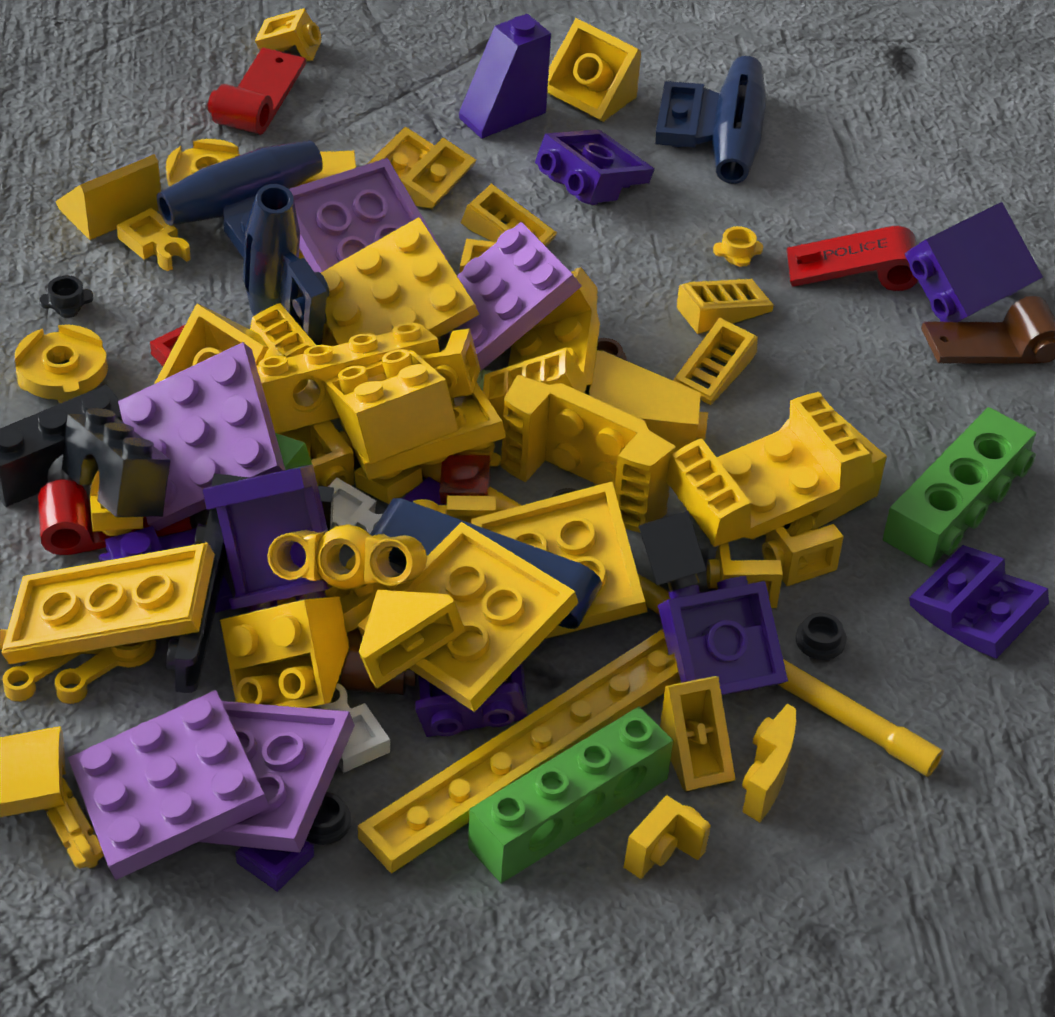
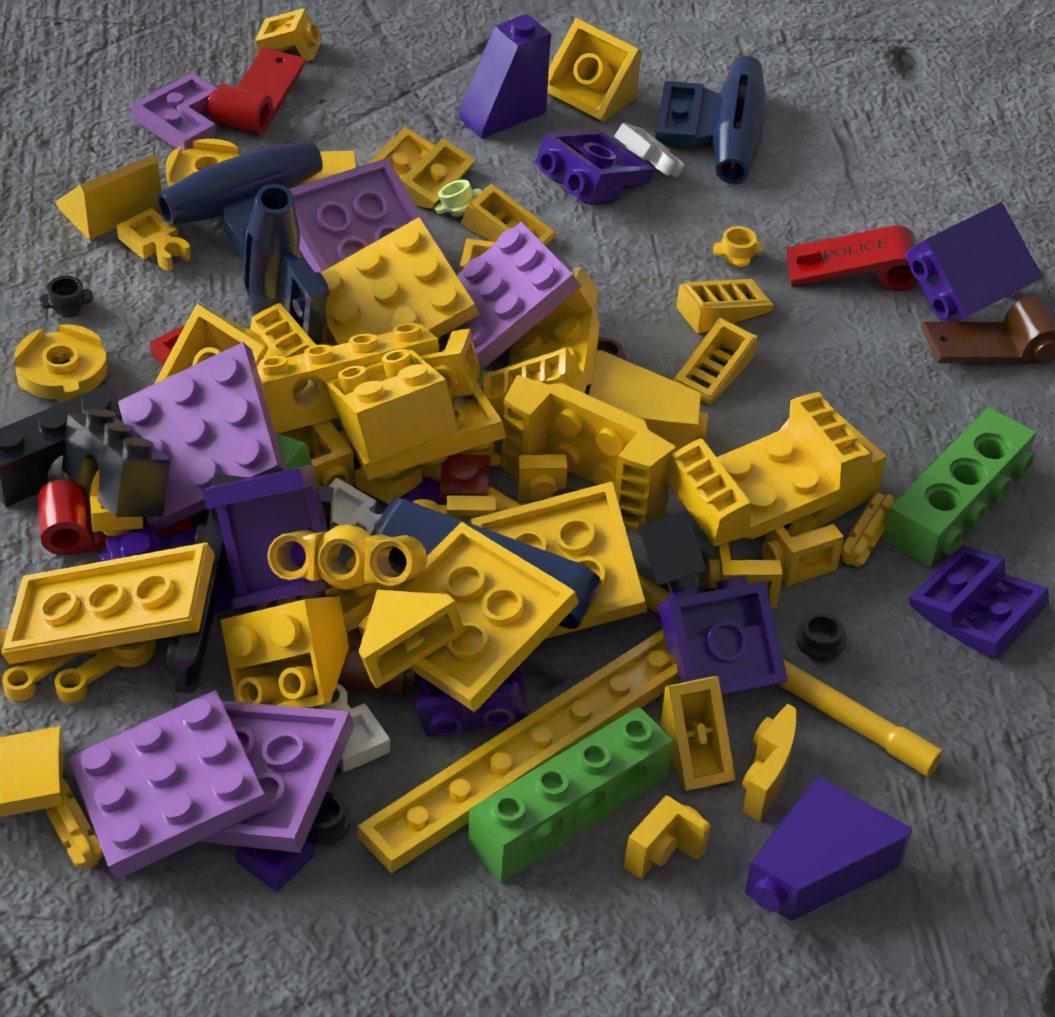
none -> medium lavender plate [131,72,217,152]
none -> yellowish green plate [435,180,482,217]
none -> yellow plate [516,454,568,502]
none -> white plate [614,123,686,178]
none -> dark purple slope [745,776,912,921]
none -> yellow axle [840,492,895,567]

